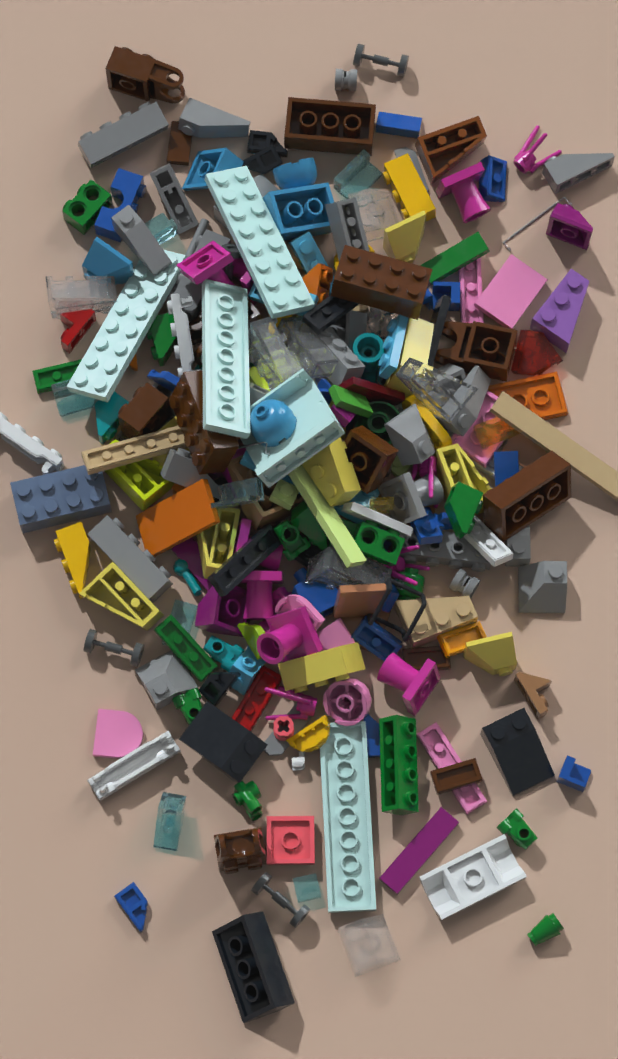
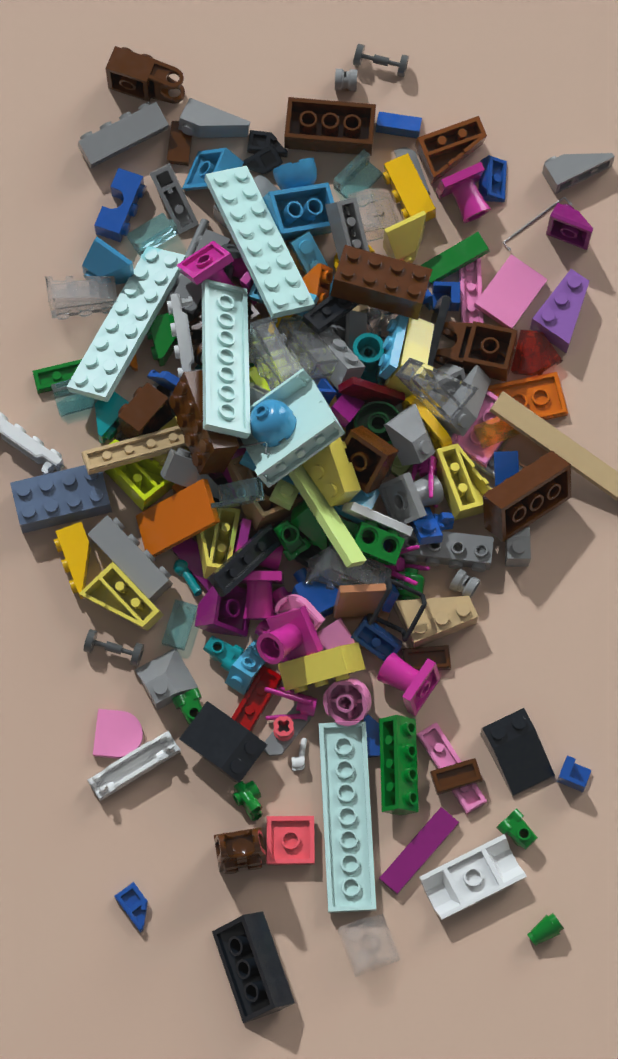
red slope [60,309,96,354] -> none
green brick [62,180,113,235] -> none
light grey slope [111,205,172,276] -> none
clear light blue slope [153,792,186,851] -> none
green tile [154,614,218,682] -> none
black tile [199,672,241,706] -> none
lime tile [237,622,265,660] -> none
dark grey wheel [251,872,311,928] -> none
yellow tile [286,715,330,752] -> none
clear light blue tile [293,873,321,903] -> none
bright green tile [328,384,373,418] -> none
clear yellow plate [370,497,395,514] -> none
light orange tile [437,621,487,658] -> none
green slope [444,481,483,539] -> none
light yellow slope [463,632,517,676] -> none
white tile [464,515,513,567] -> none
dark pink plant [513,125,562,174] -> none
medium nougat slope [514,672,552,719] -> none
light grey slope [518,561,567,613] -> none

